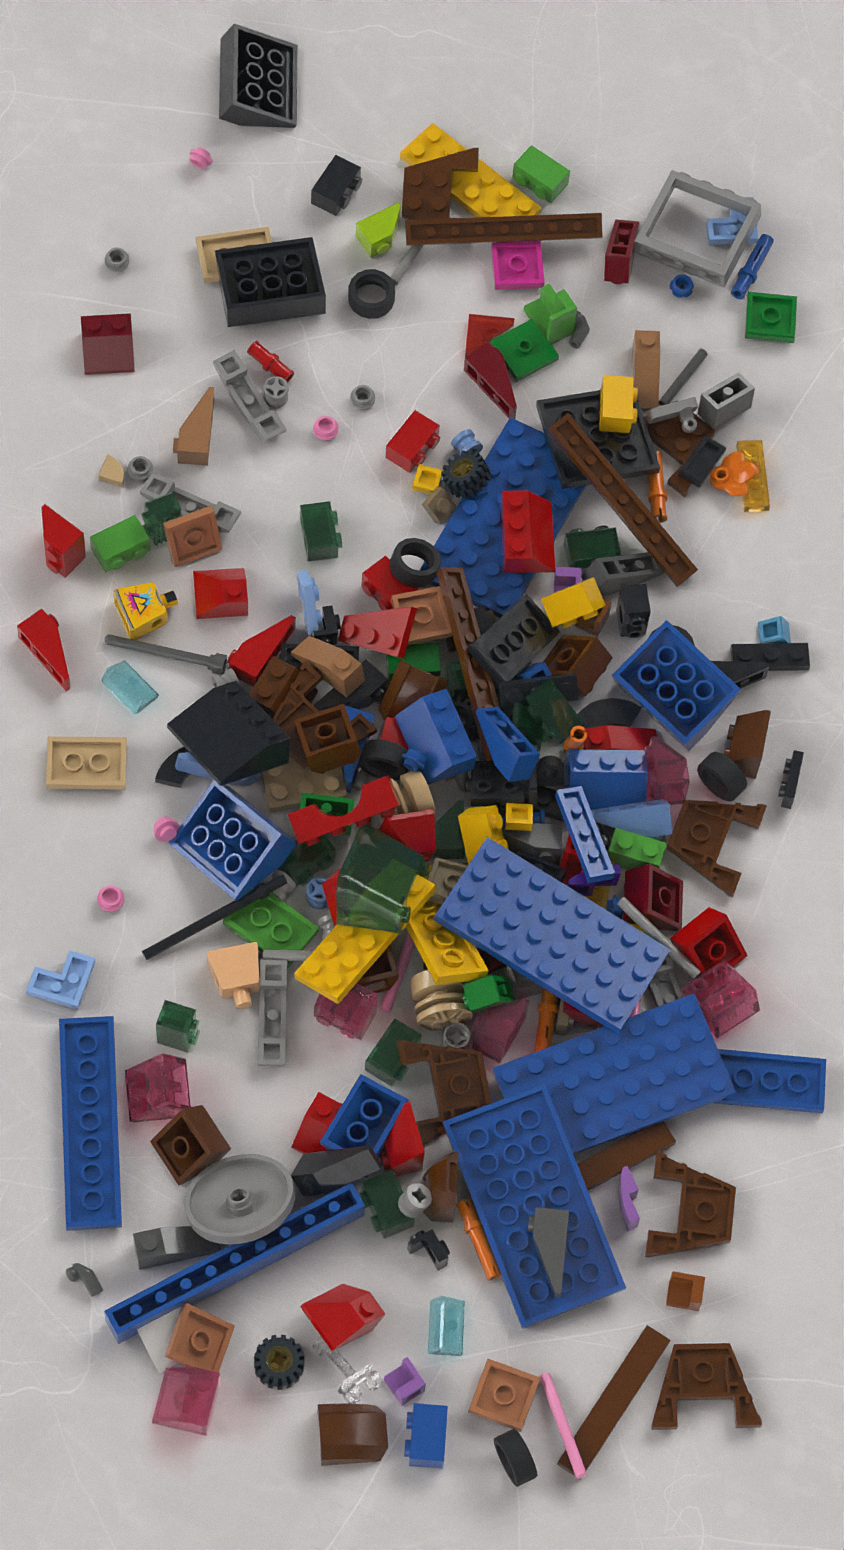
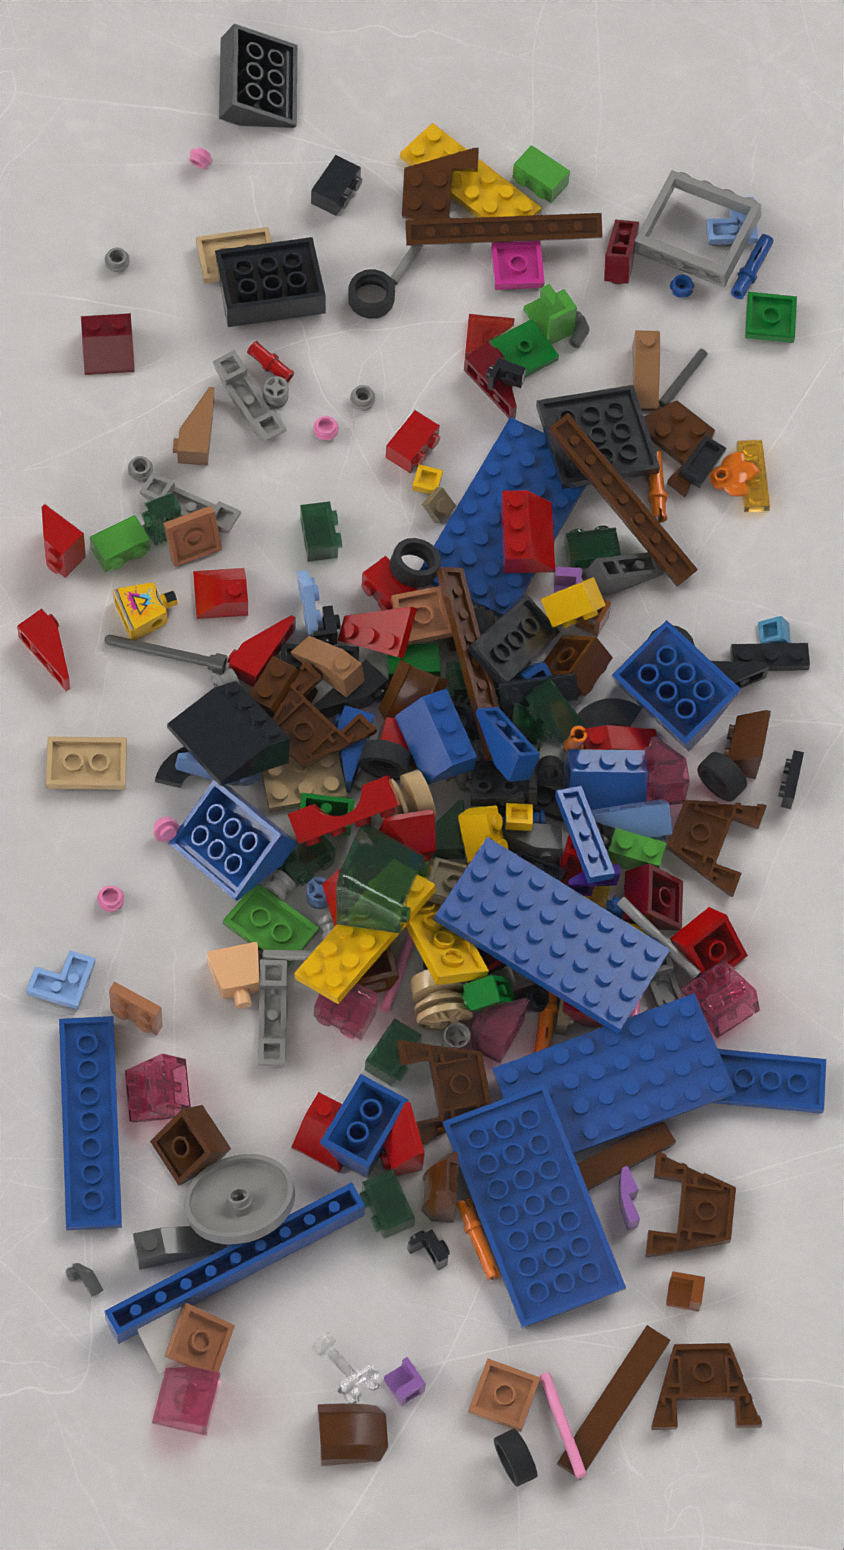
tan tile [98,454,124,487] -> none
clear light blue slope [101,660,159,714] -> none
black bar [142,874,288,961] -> none
clear green brick [156,1000,200,1053] -> none
black wheel [254,1334,305,1390] -> none
black slope [291,1145,383,1196] -> none
reddish brown slope [294,704,361,774] -> none
red slope [300,1284,385,1352] -> none
lime slope [356,202,401,258] -> none
light grey wheel [398,1183,432,1218] -> none
blue plate [402,749,427,772] -> none
blue brick [404,1403,448,1469] -> none
clear light blue slope [428,1296,465,1356] -> none
black wheel [441,450,491,498] -> none
medium blue wheel [451,429,483,456] -> none
dark grey slope [528,1207,569,1298] -> none
yellow brick [599,375,638,433] -> none
black brick [616,584,651,638] -> none
light grey piece [646,397,698,433] -> none
dark grey brick [697,373,755,430] -> none
none -> nougat plate [109,981,163,1035]
none -> black bracket [485,357,526,391]
none -> black cone [513,986,549,1014]

